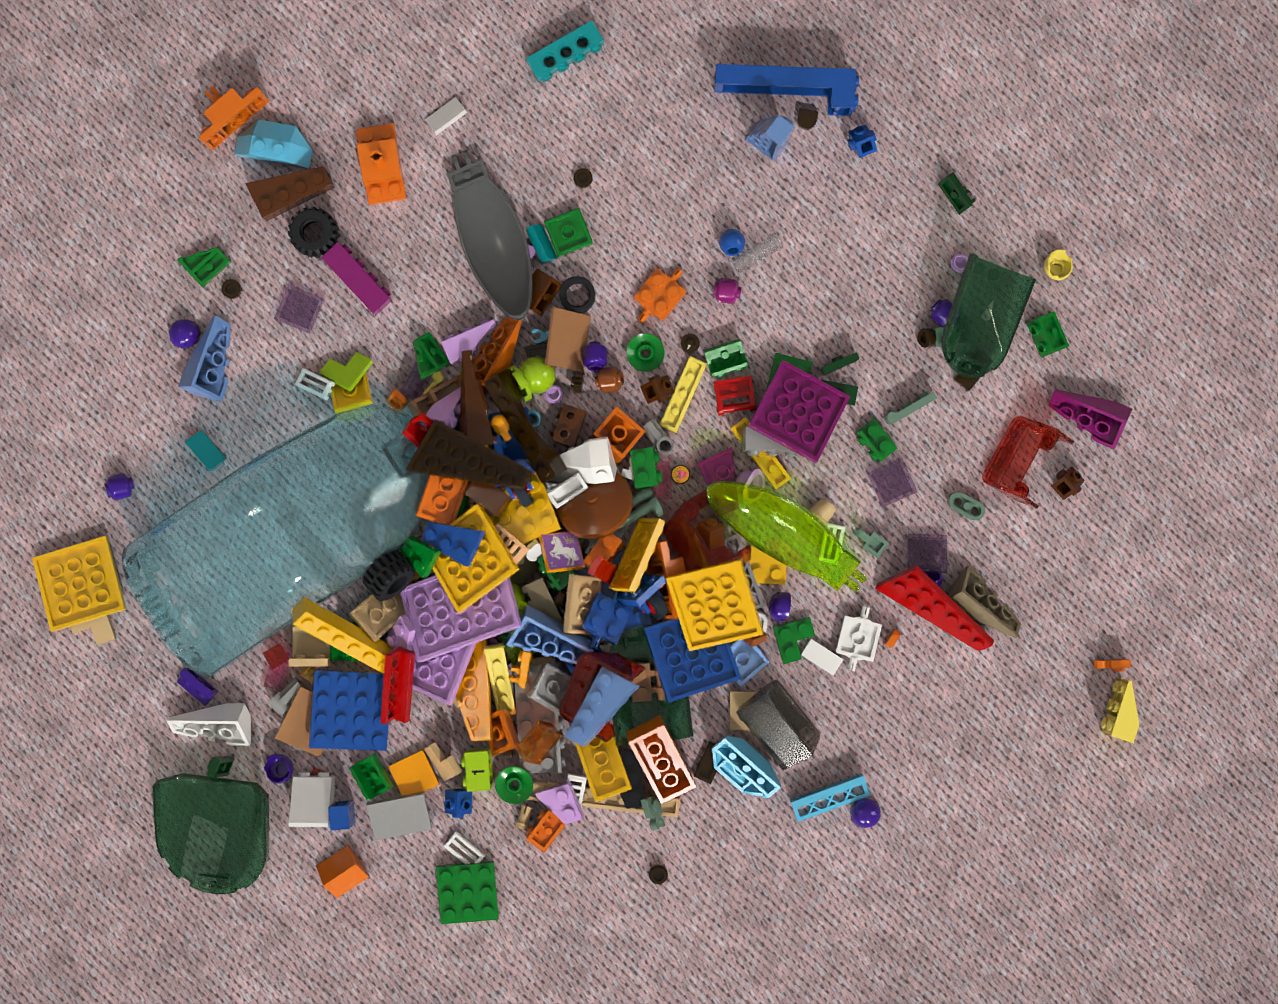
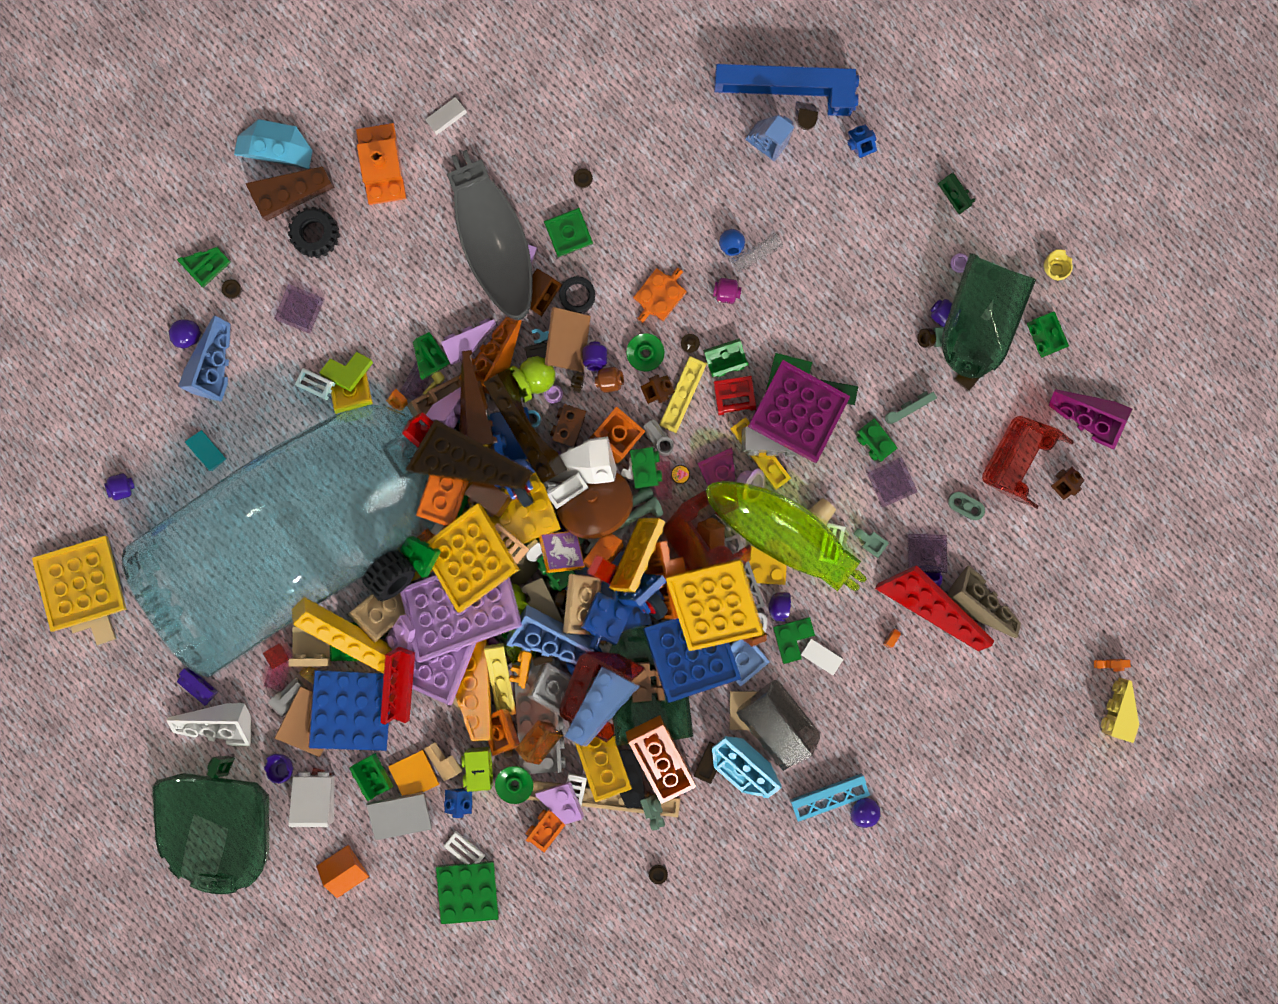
orange brick [199,86,270,151] -> none
magenta brick [321,242,392,316] -> none
blue panel [328,800,356,831] -> none
blue wing [421,522,486,567] -> none
light orange cylinder [491,415,511,441] -> none
tan pin [515,804,533,830] -> none
teal brick [526,20,604,82] -> none
teal slope [526,224,558,264] -> none
dark green plate [820,352,859,375] -> none
white plate [835,606,882,671] -> none

